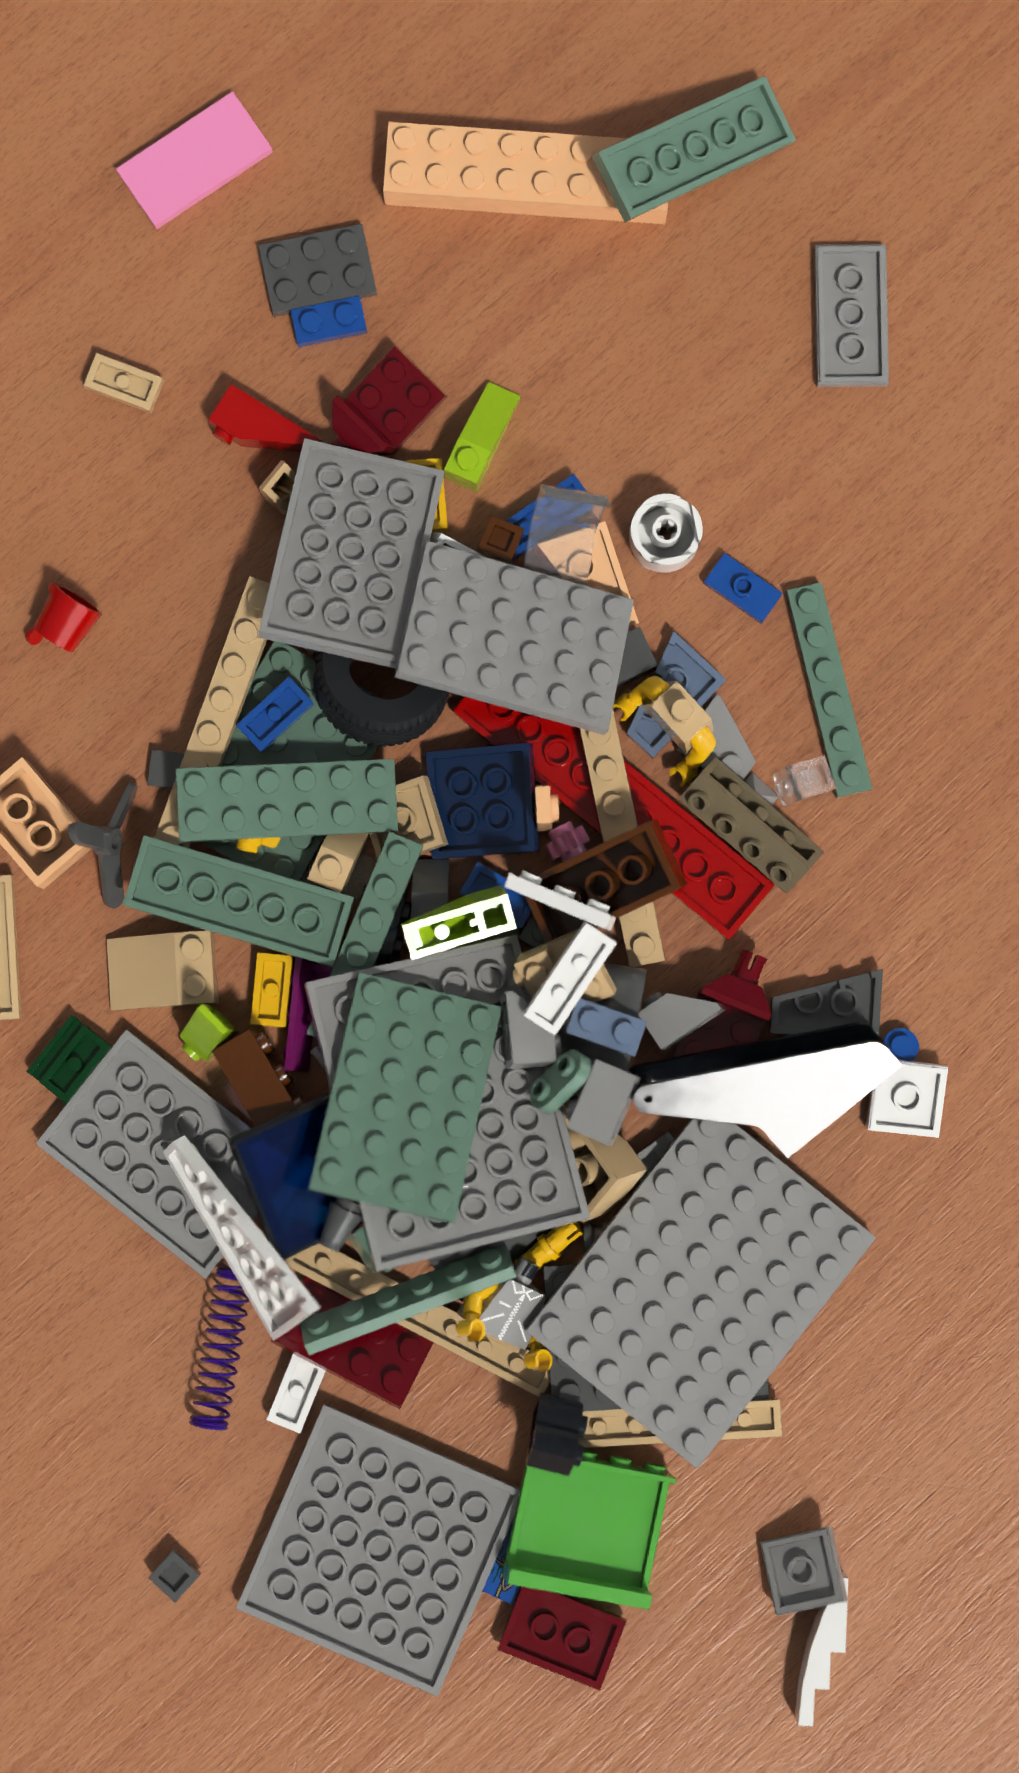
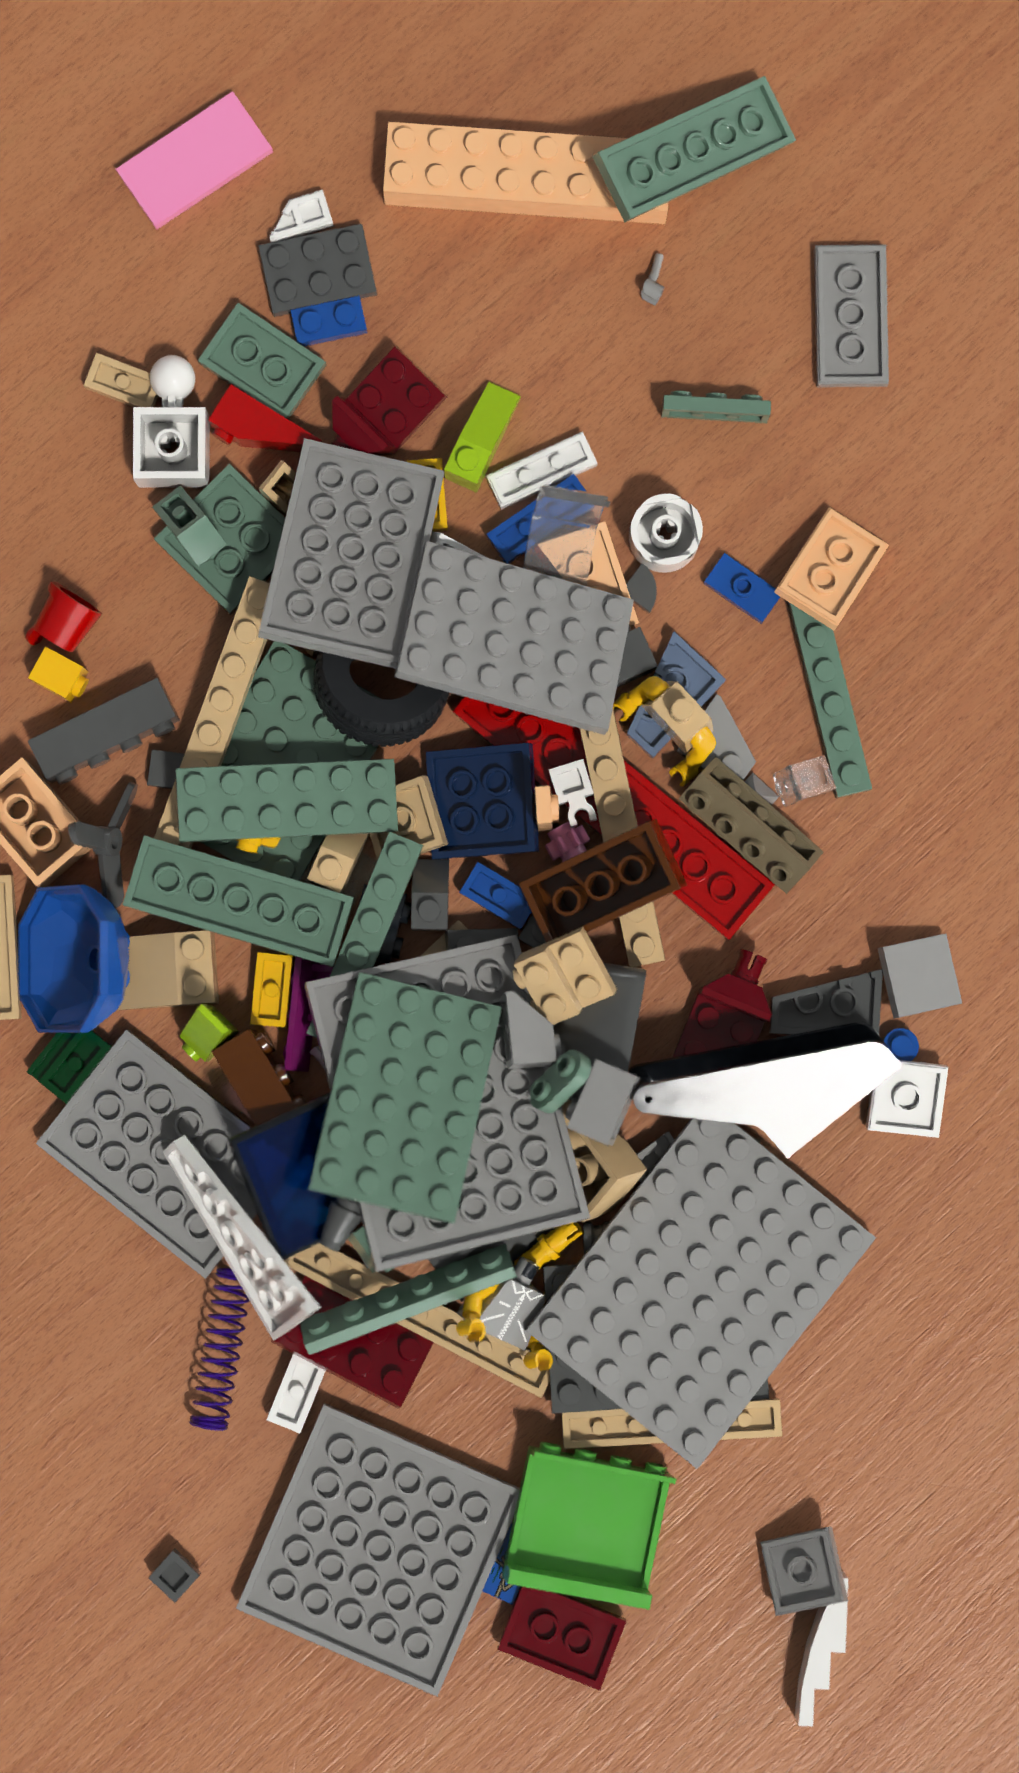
blue plate [236,677,314,753] -> none
slope [401,885,517,960] -> none
reddish brown plate [477,515,524,564] -> none
white plate [504,870,616,931] -> none
white plate [523,921,617,1035] -> none
black brick [526,1392,588,1476] -> none
sand blue plate [564,998,647,1056] -> none
light grey slope [639,992,726,1050] -> none
none -> blue rock [18,885,130,1033]
none -> yellow brick [28,646,89,703]
none -> dark grey brick [28,678,180,785]
none -> white brick [133,355,210,487]
none -> sand green slope [152,486,227,567]
none -> sand green plate [154,464,285,615]
none -> sand green plate [198,303,326,420]
none -> white tile [269,189,334,243]
none -> white tile [486,431,598,510]
none -> white plate [548,759,597,828]
none -> dark grey tile [626,564,657,614]
none -> light grey hand [640,253,665,305]
none -> sand green plate [661,391,771,423]
none -> light nougat tile [774,507,889,631]
none -> light grey tile [877,933,962,1019]

